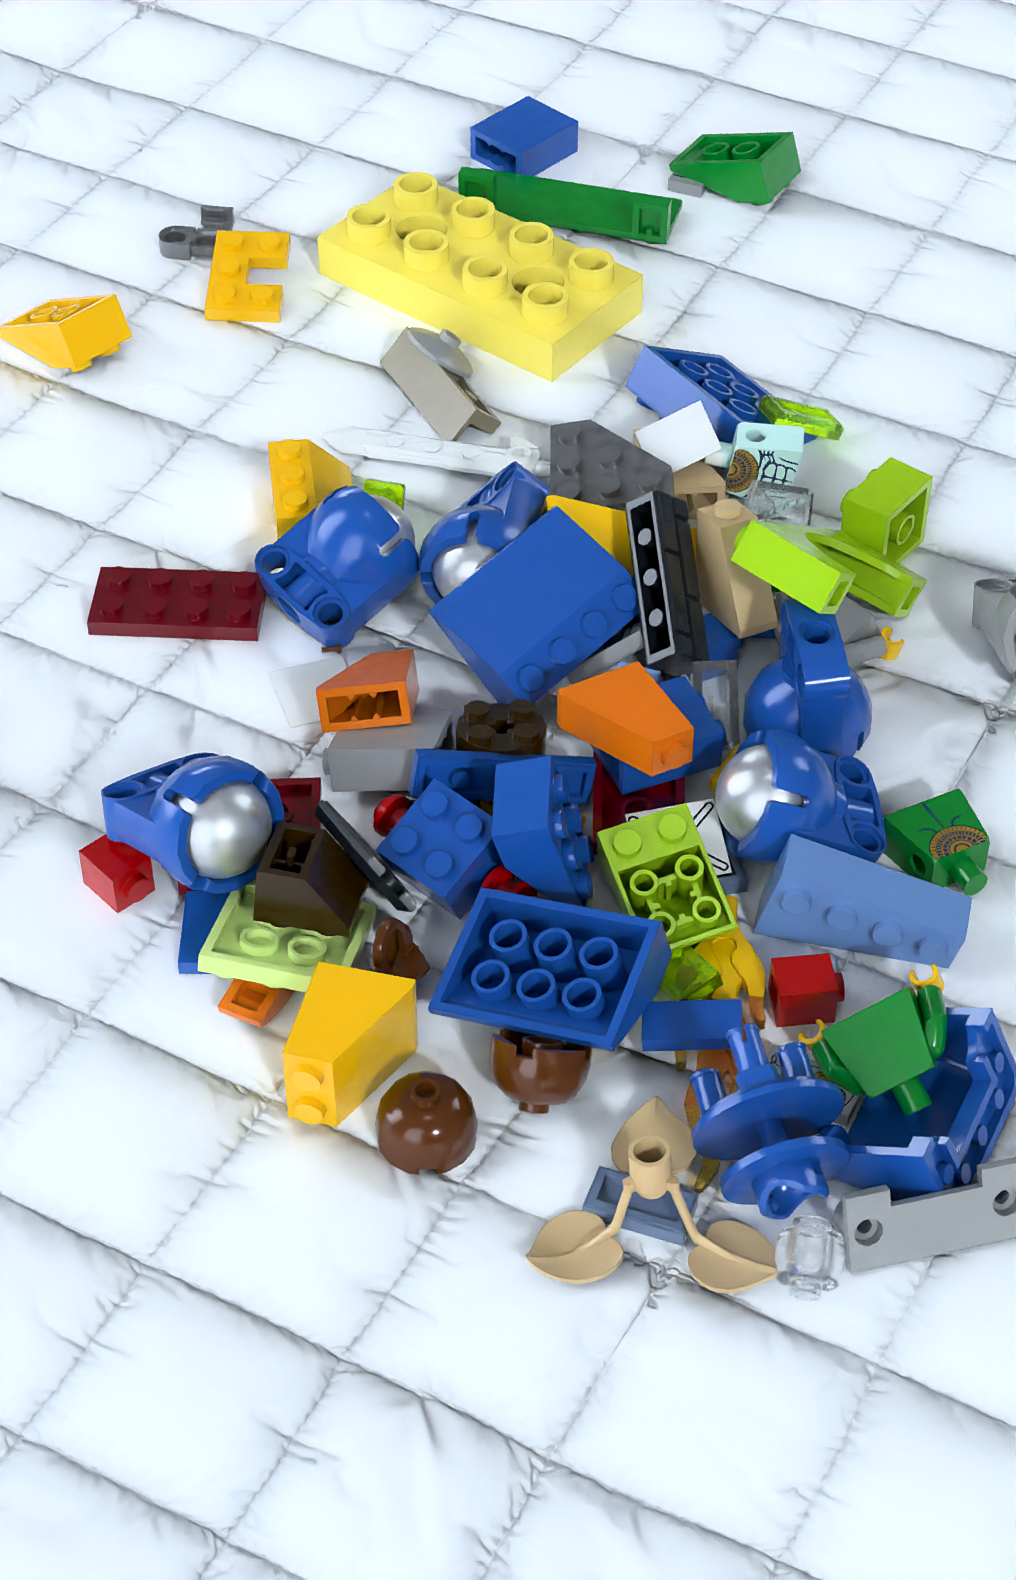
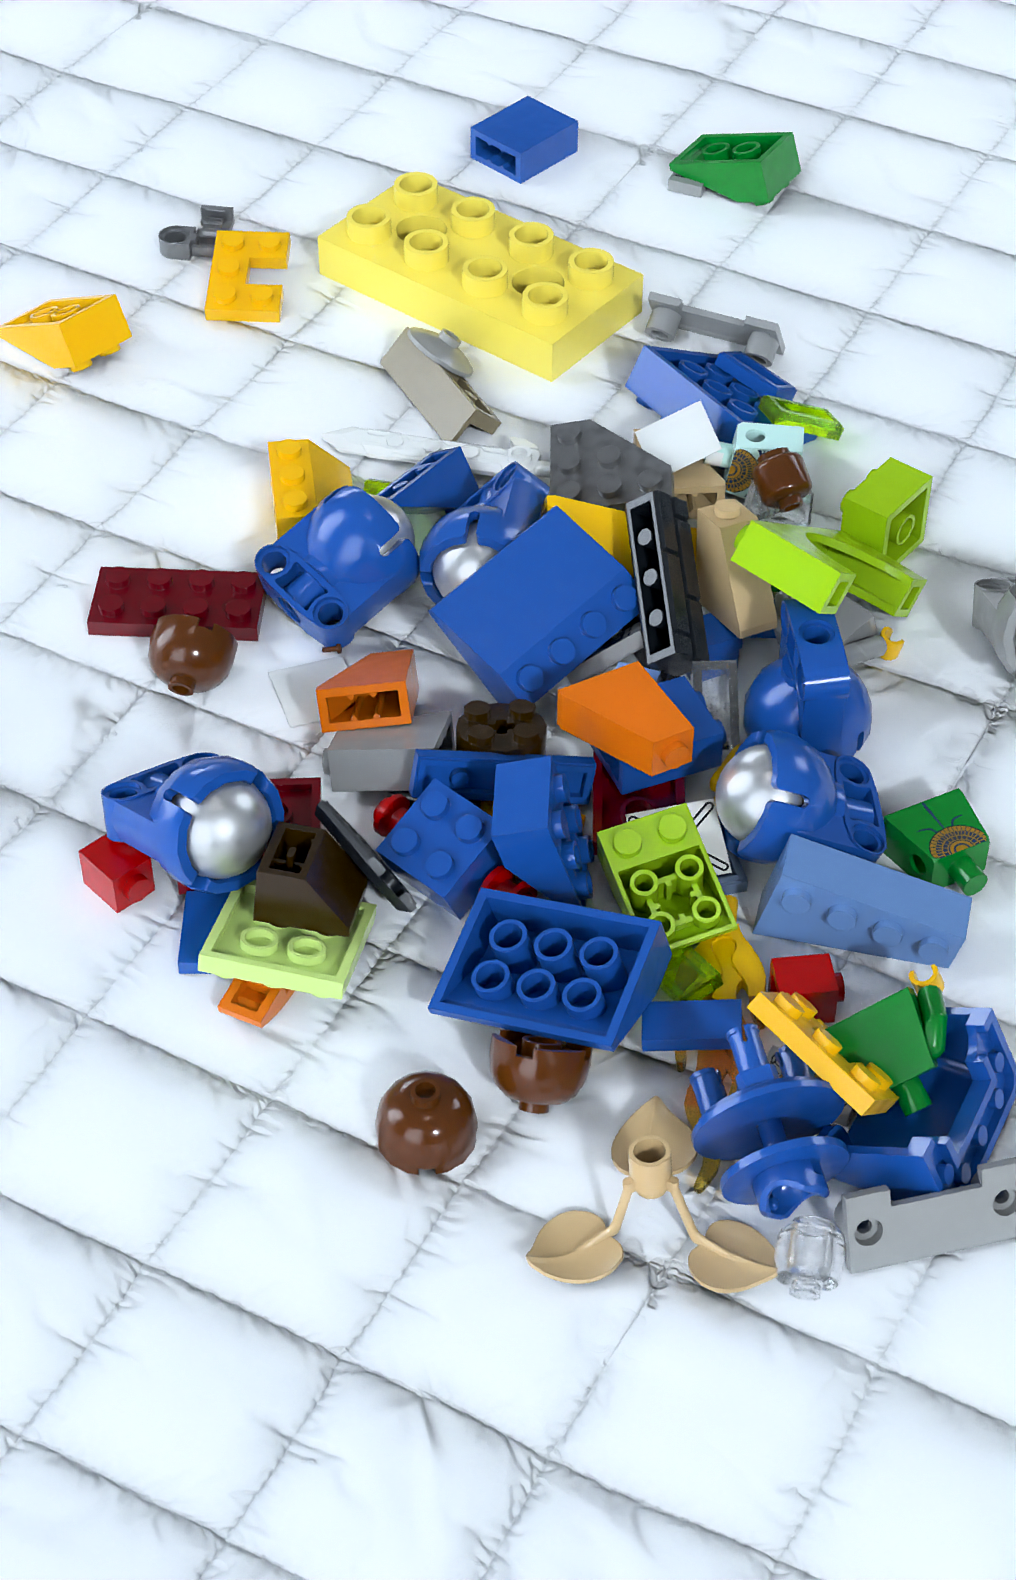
yellow slope [282,961,418,1127] -> none
reddish brown piece [366,917,430,981] -> none
green bracket [458,166,683,244] -> none
sand blue tile [582,1166,699,1246] -> none
none -> reddish brown cylinder [148,614,238,696]
none -> blue slope [376,446,479,514]
none -> light grey brick [645,291,786,367]
none -> blue tile [714,351,797,403]
none -> yellow plate [747,991,899,1116]
none -> reddish brown head [752,447,812,513]

